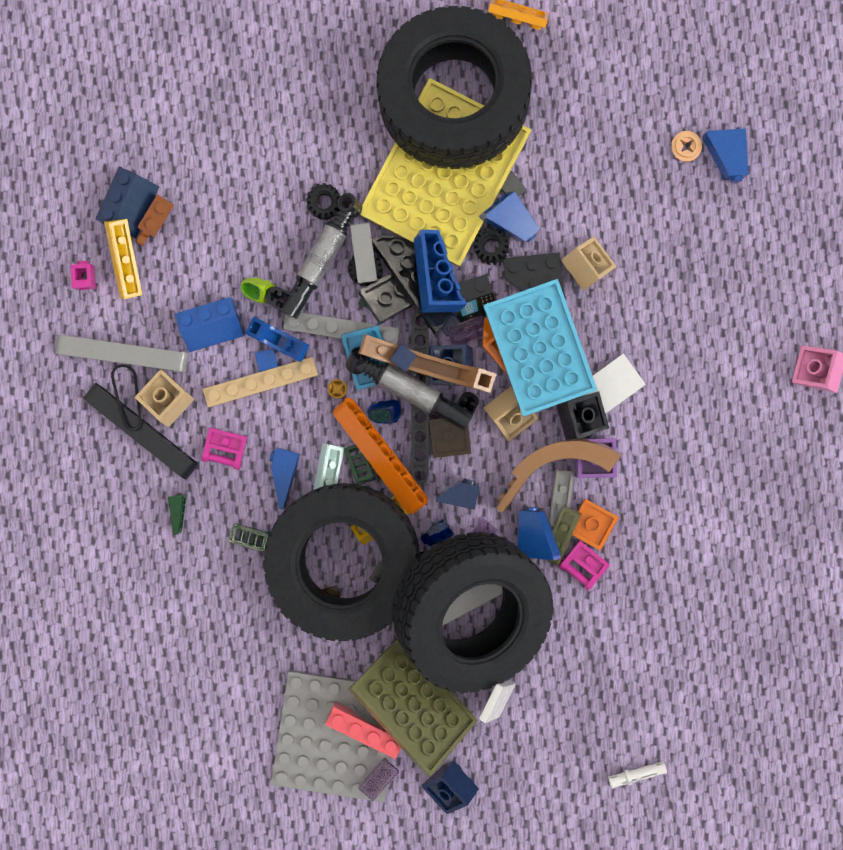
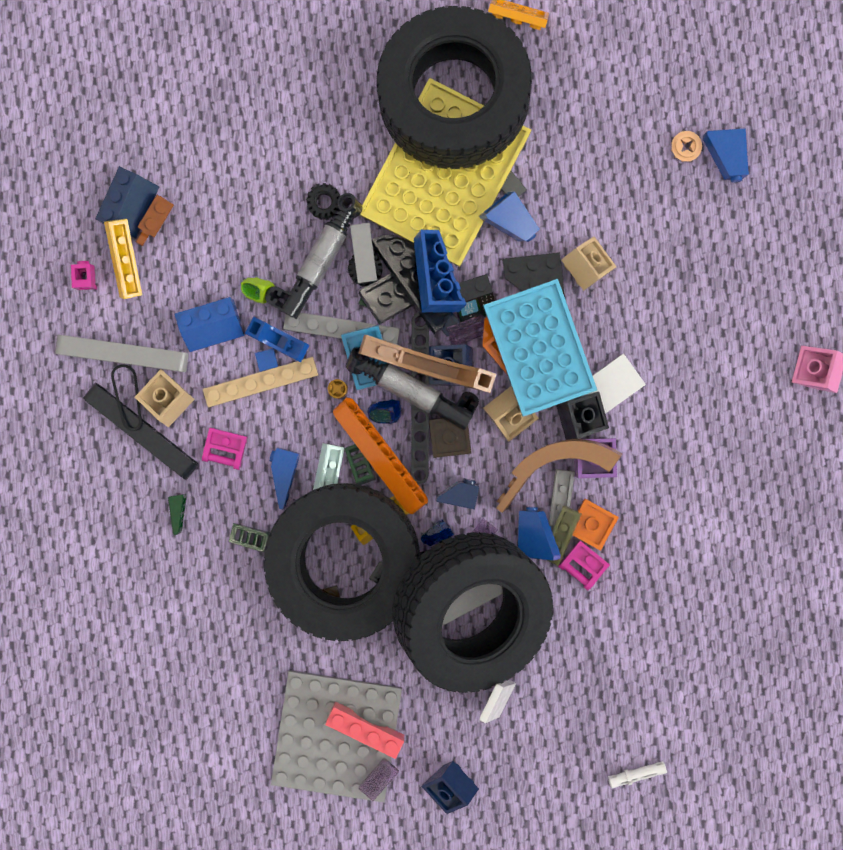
olive plate [349,639,478,777] -> none
dark blue tile [389,344,417,372] -> none
black tyre [474,227,509,265] -> none

